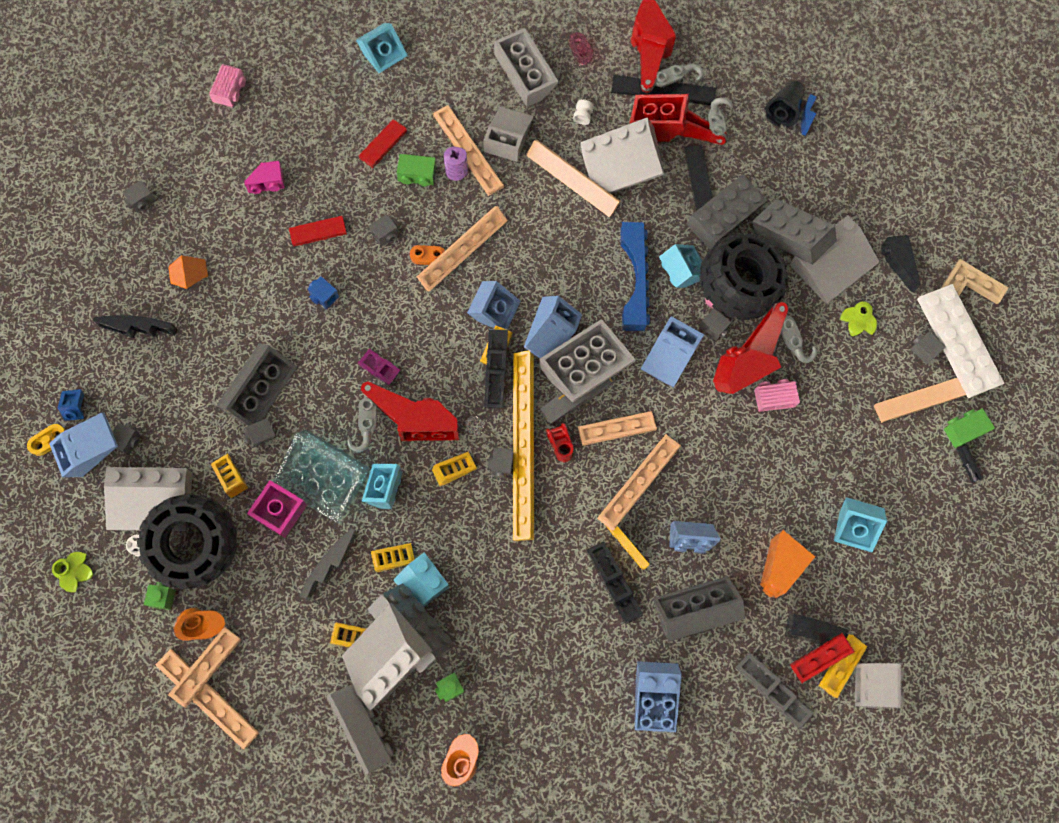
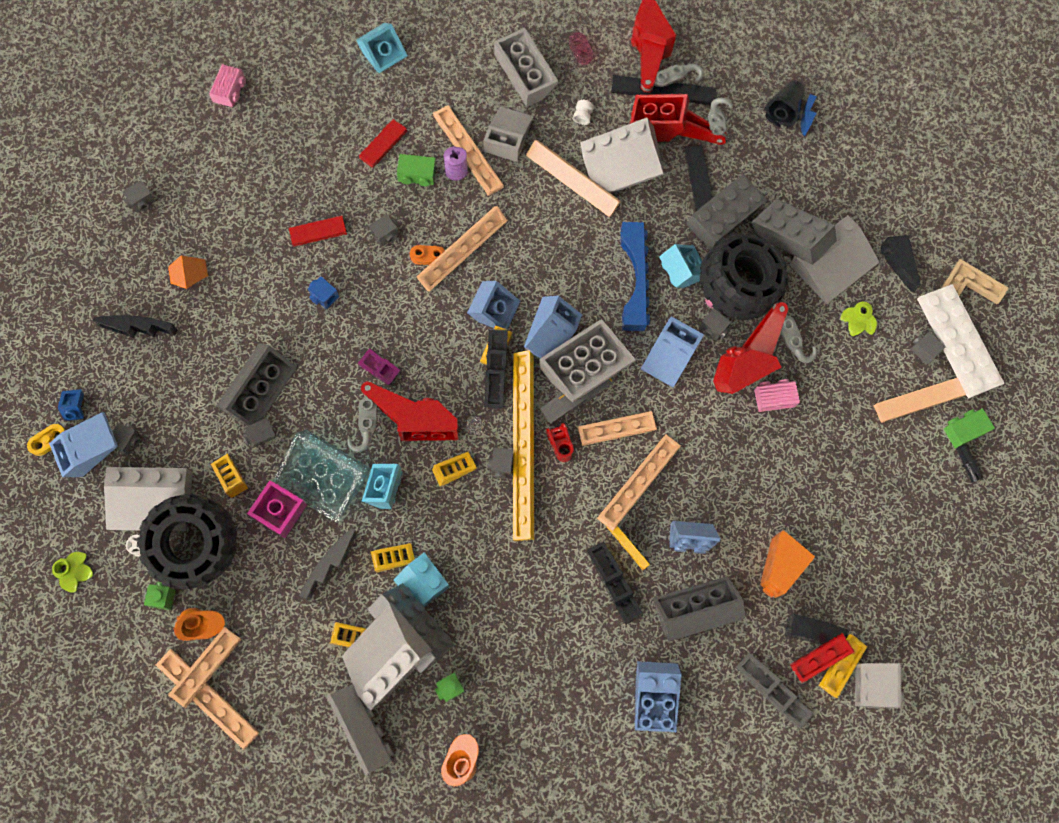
dark pink slope [244,161,285,194] -> none
medium azure slope [834,497,887,552] -> none

